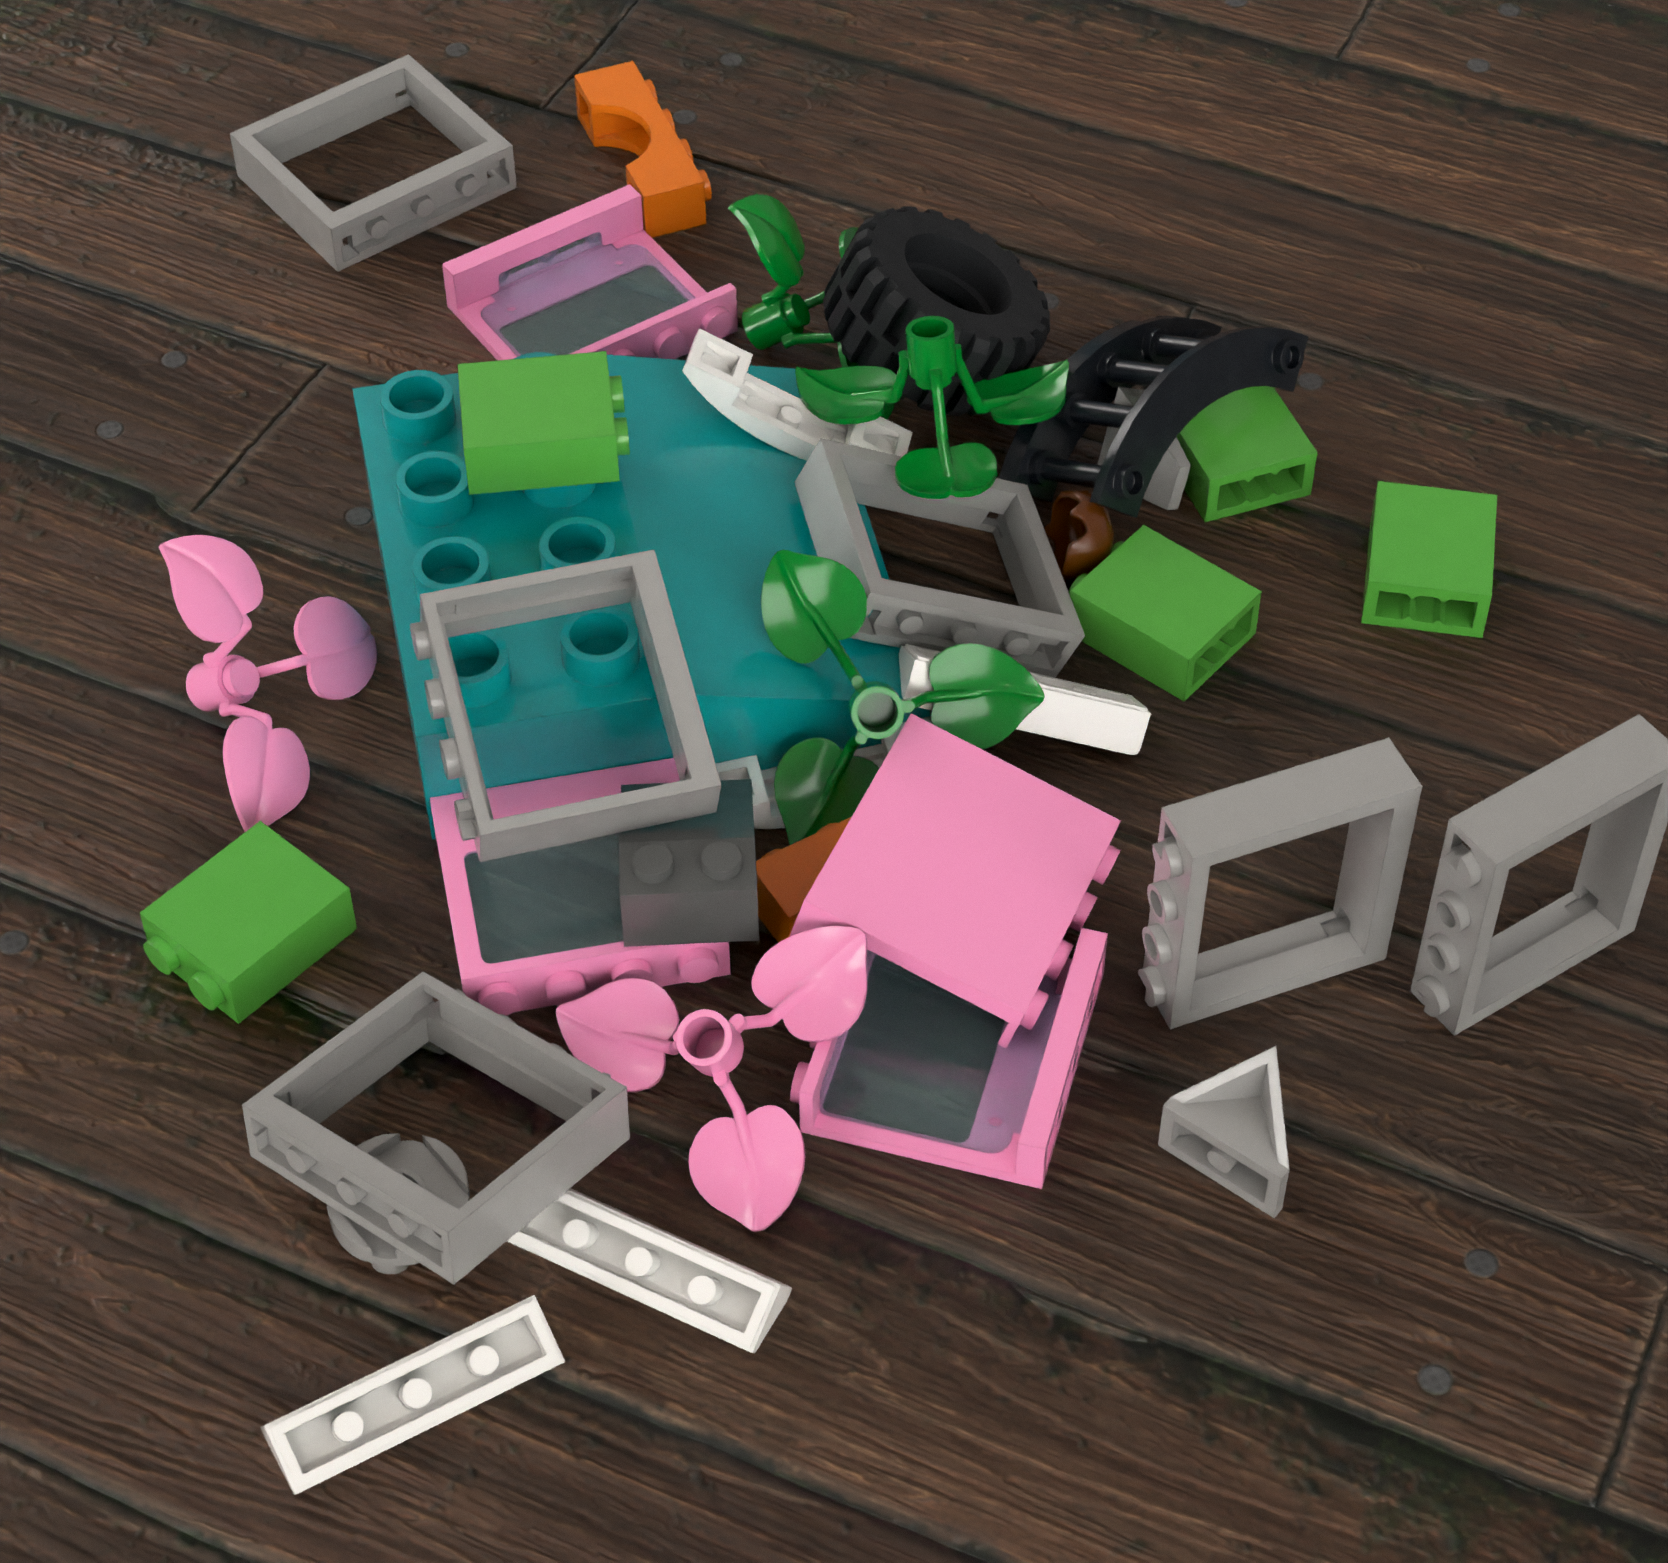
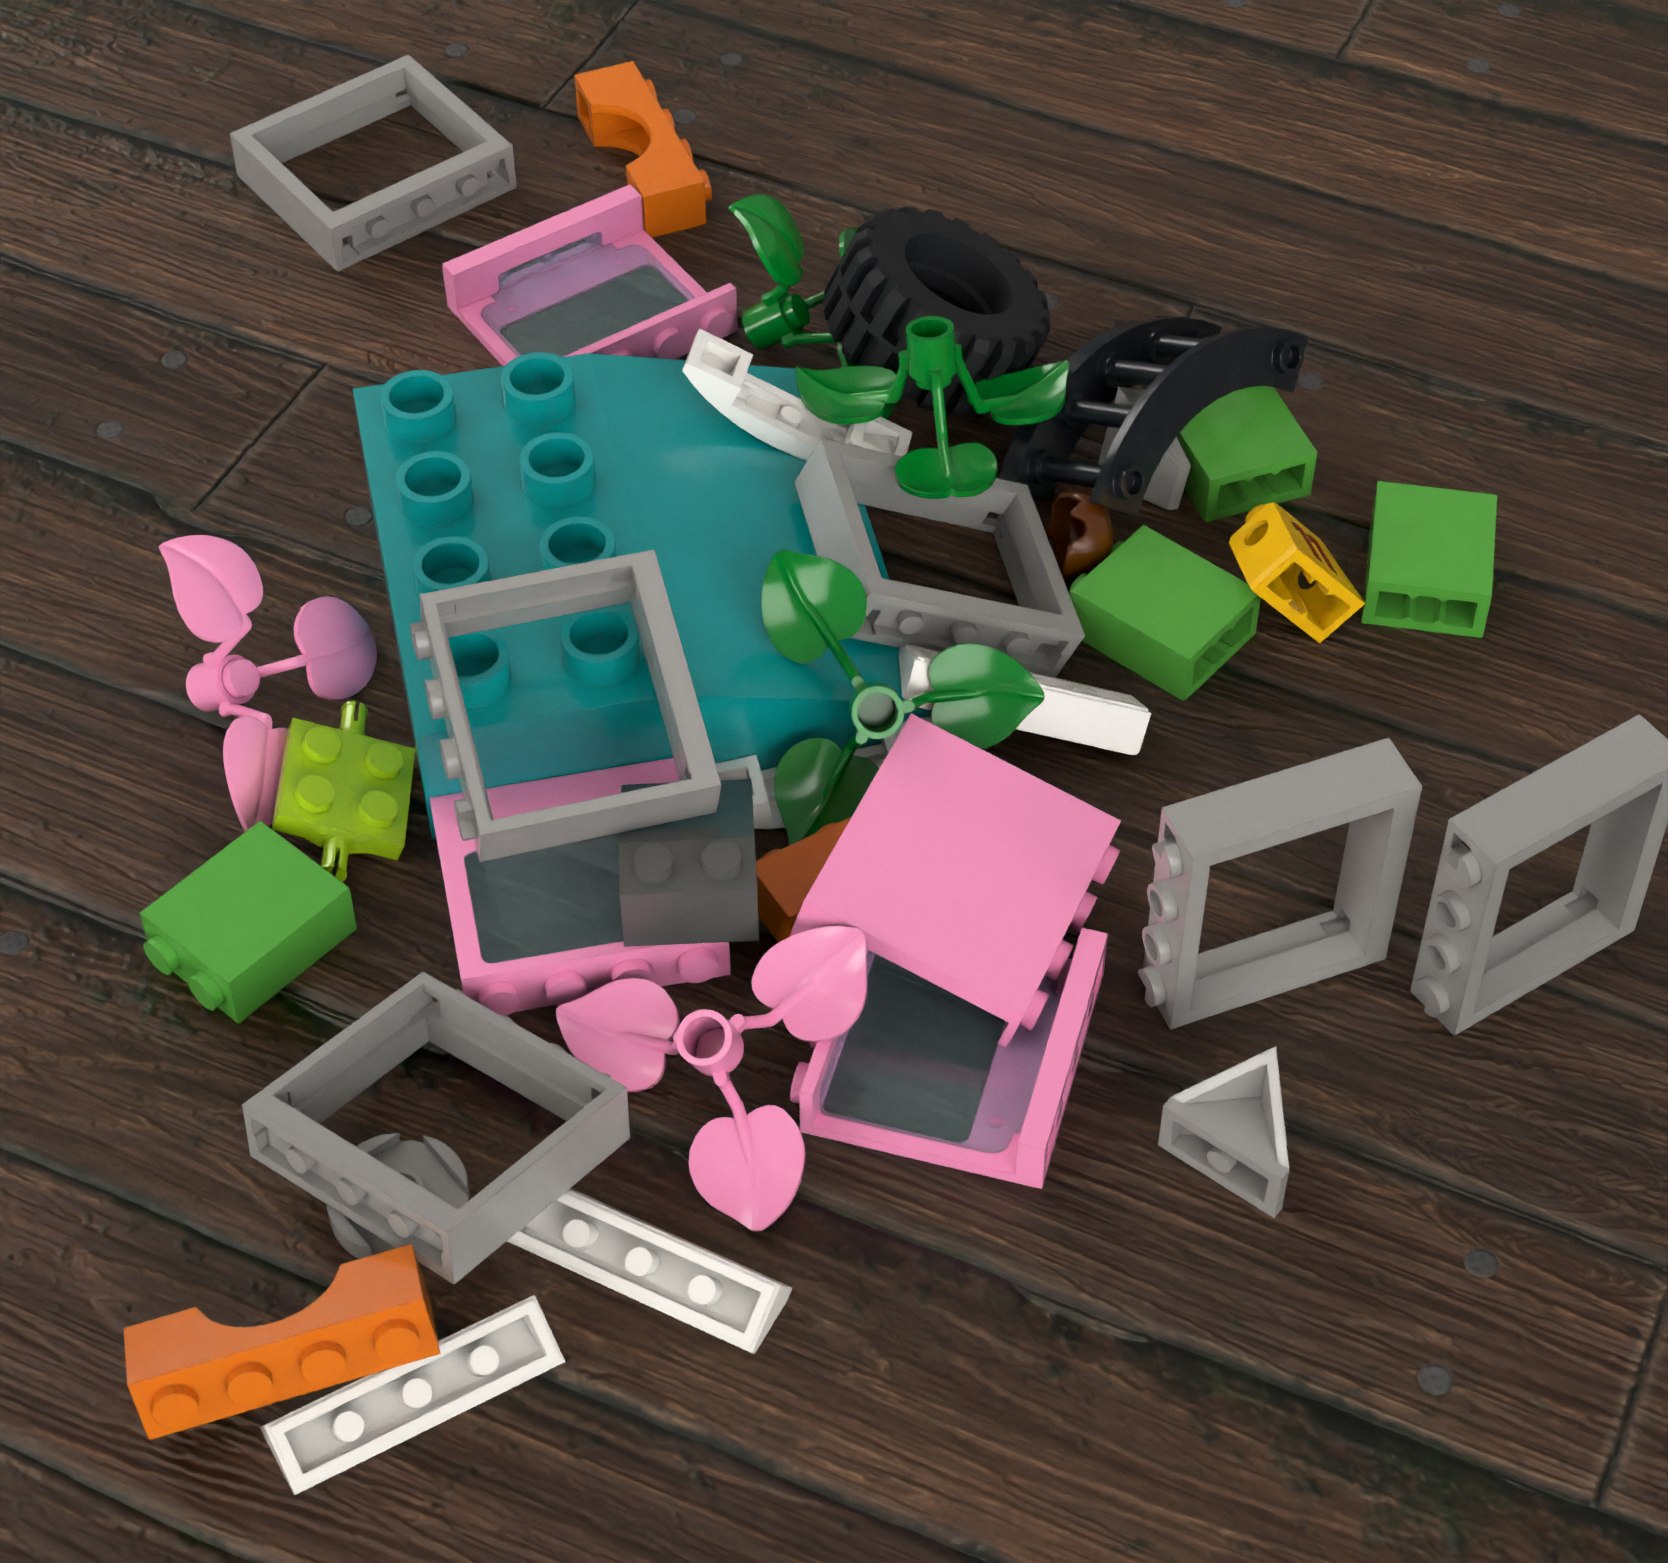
bright green brick [457,351,630,495] -> none
none -> orange arch [123,1244,441,1440]
none -> lime plate [272,701,416,882]
none -> yellow torso [1229,502,1365,643]

